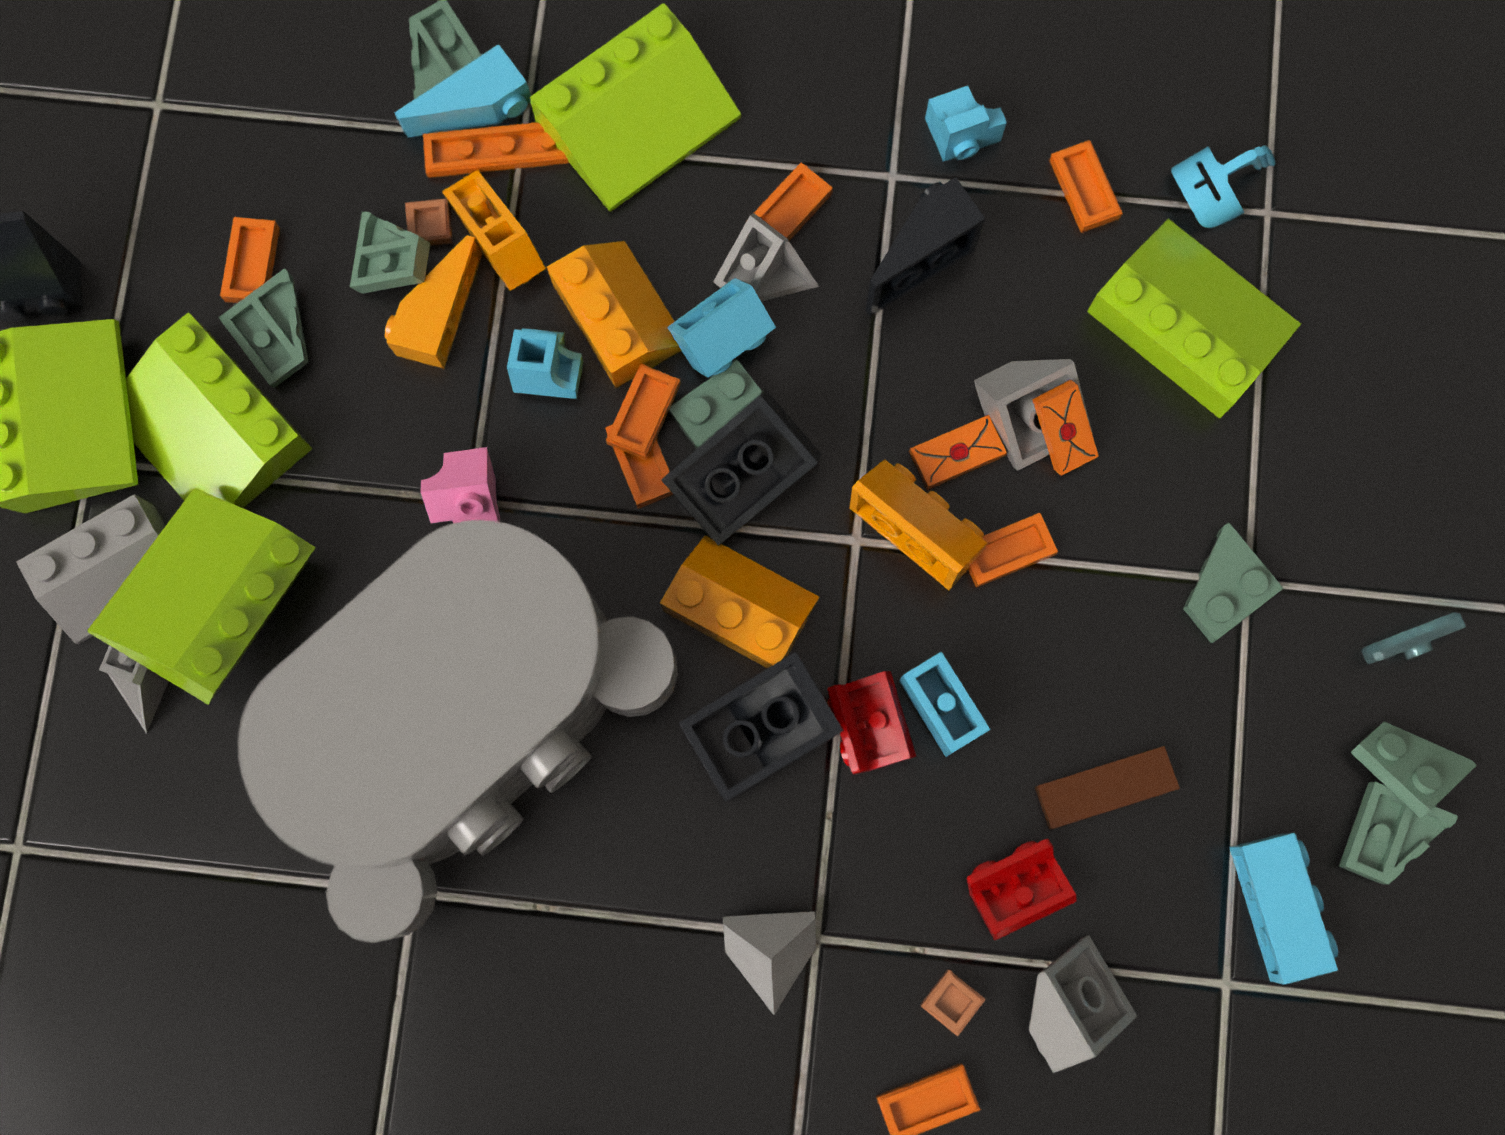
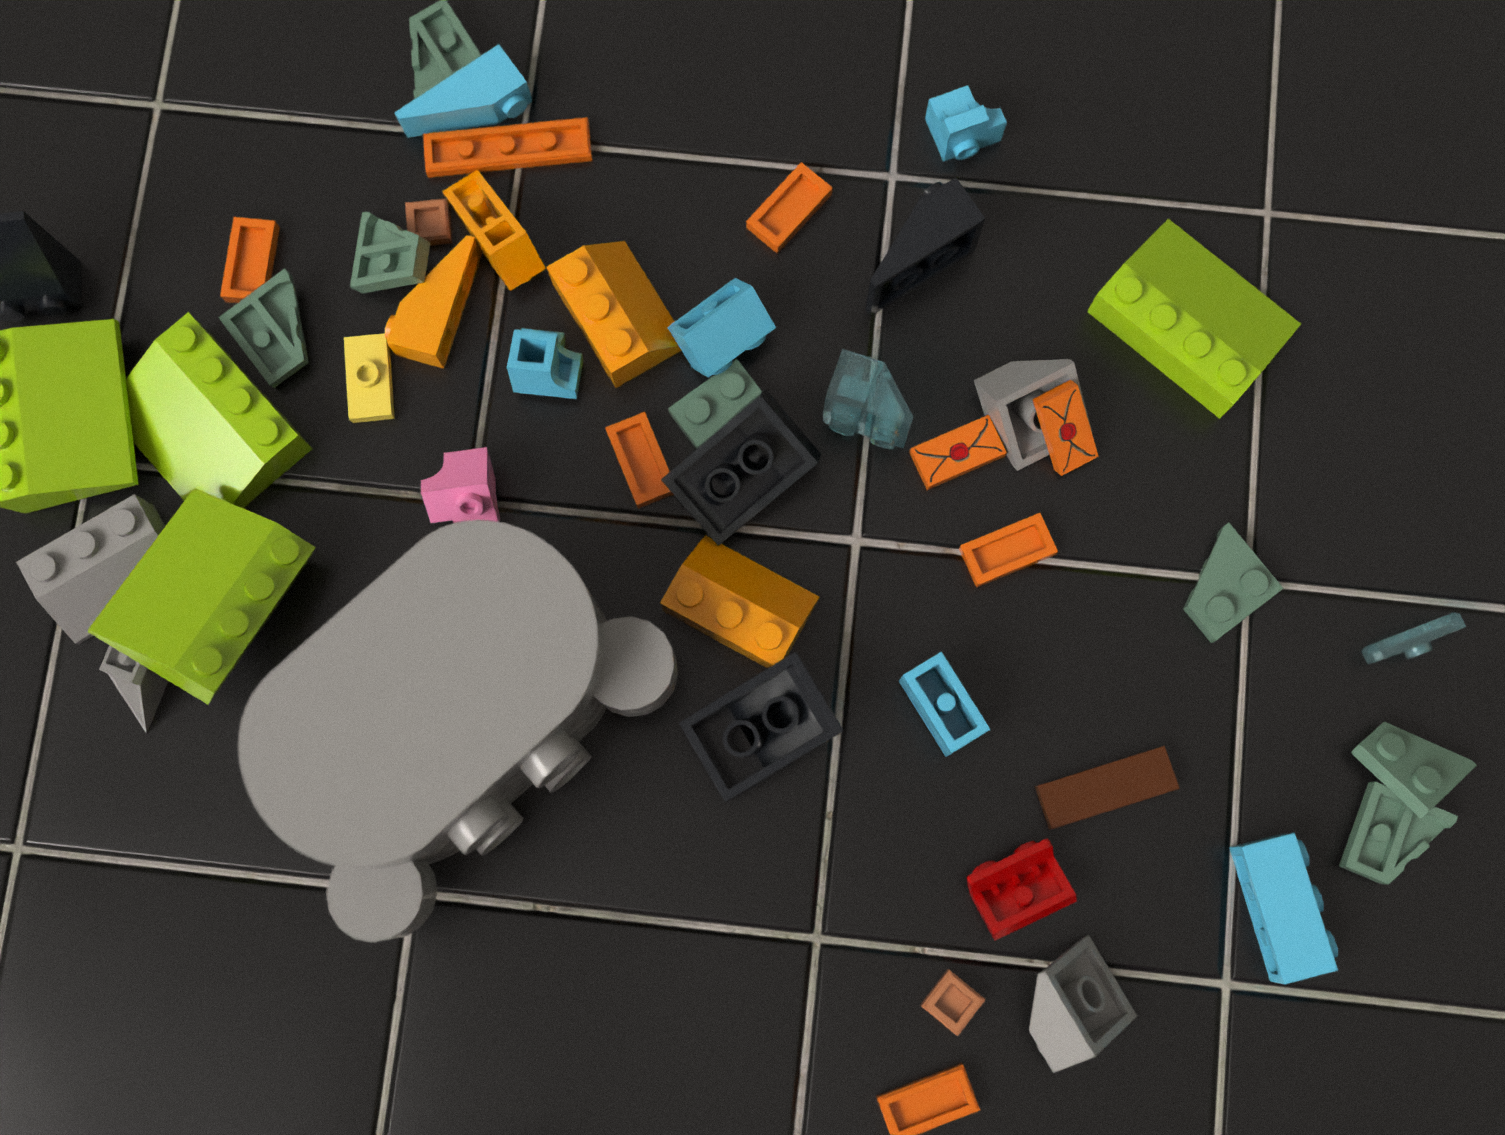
lime slope [529,3,741,212] -> none
orange tile [606,364,681,460] -> none
light grey slope [713,213,819,302] -> none
light grey slope [723,912,816,1015] -> none
red bracket [827,671,917,774] -> none
light orange slope [850,459,987,591] -> none
orange tile [1049,140,1123,233] -> none
medium azure helmet [1171,145,1276,228] -> none
none -> light yellow plate [344,333,395,423]
none -> clear light blue slope [823,349,914,449]

